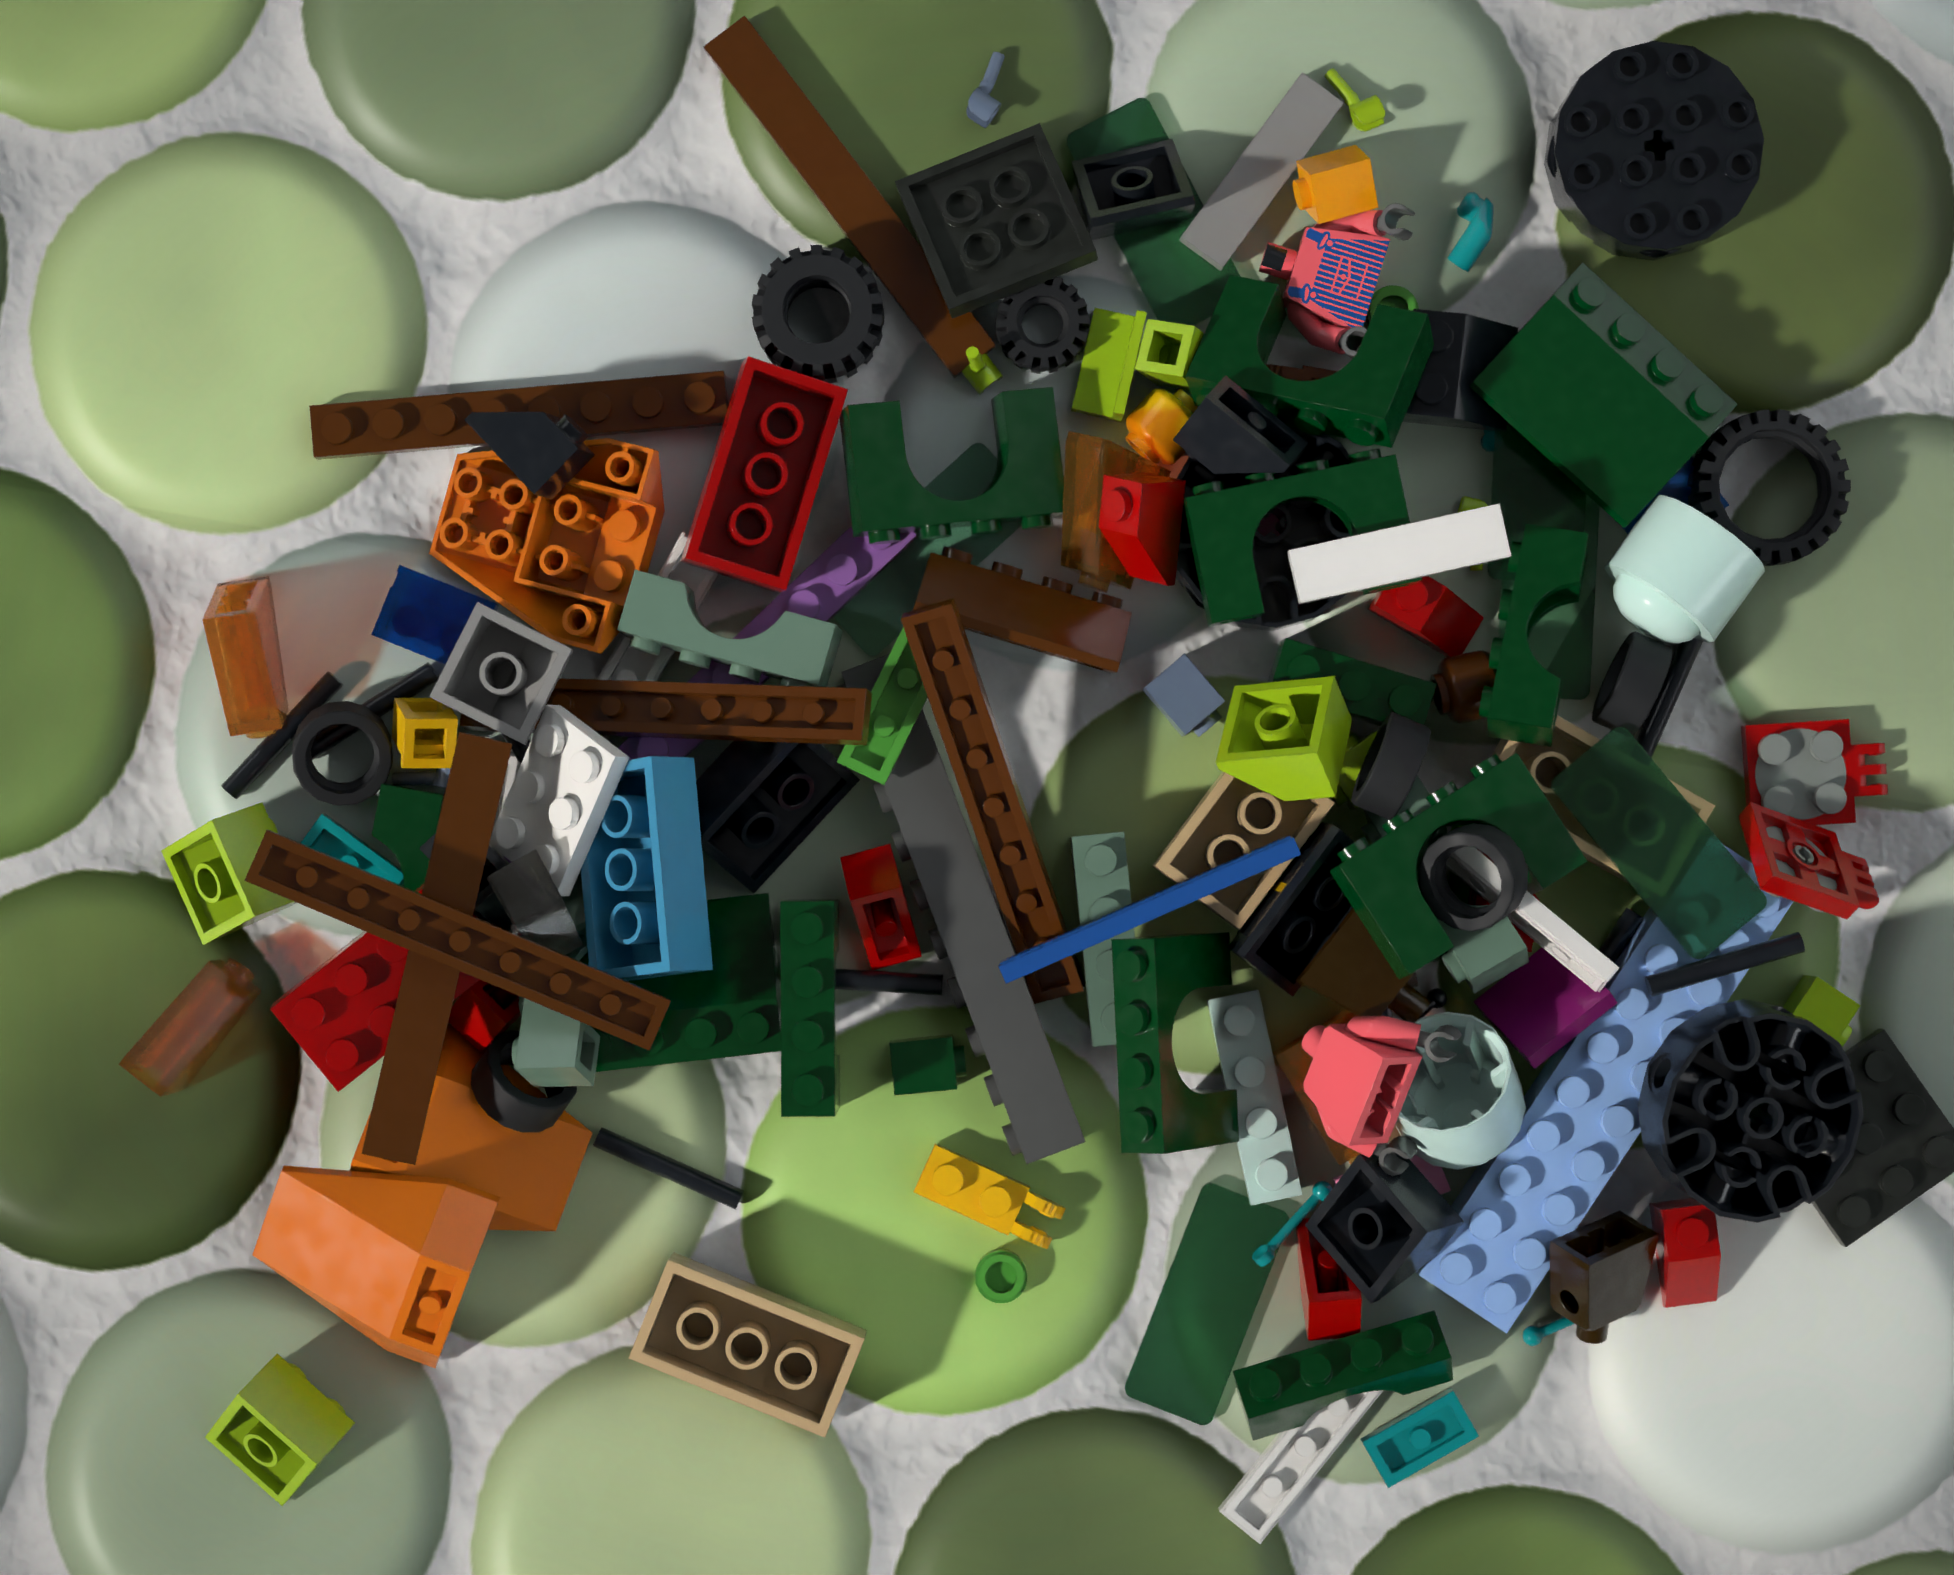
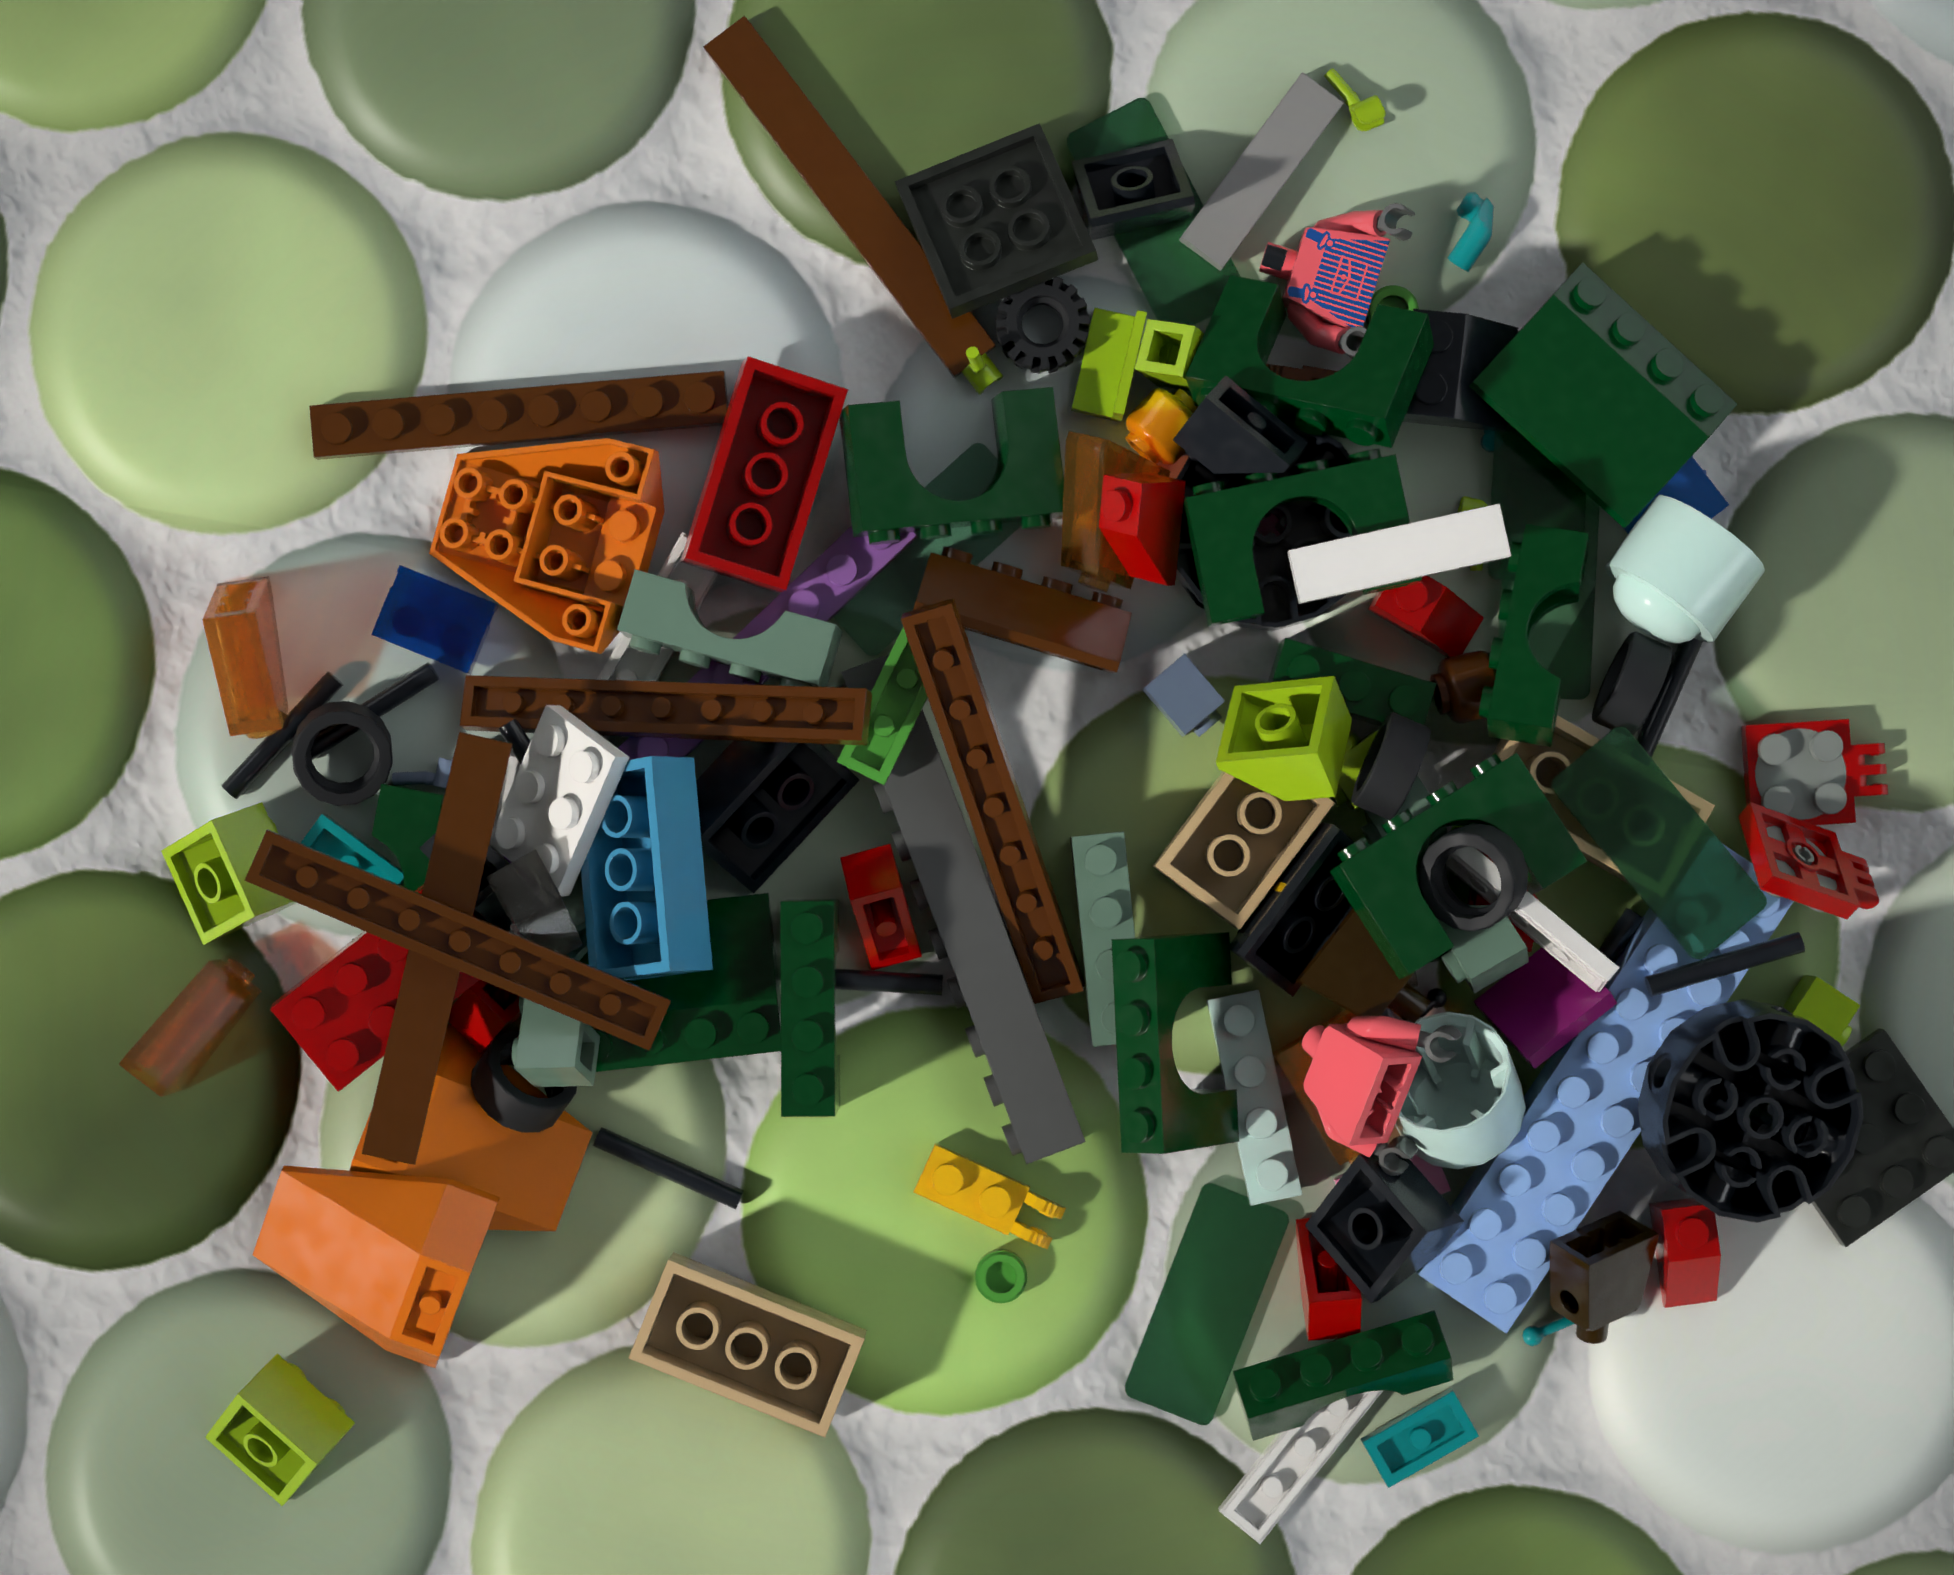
yellow brick [392,698,458,768] -> none
light grey slope [429,602,573,745] -> none
black slope [465,412,595,499] -> none
black tyre [751,245,884,383] -> none
dark green brick [889,1034,967,1096] -> none
sand blue hand [966,52,1005,128] -> none
blue tile [998,836,1301,984] -> none
teal hinge [1252,1181,1333,1267] -> none
light orange brick [1292,145,1379,224] -> none
black brick [1544,41,1764,261] -> none
black tyre [1687,409,1851,566] -> none

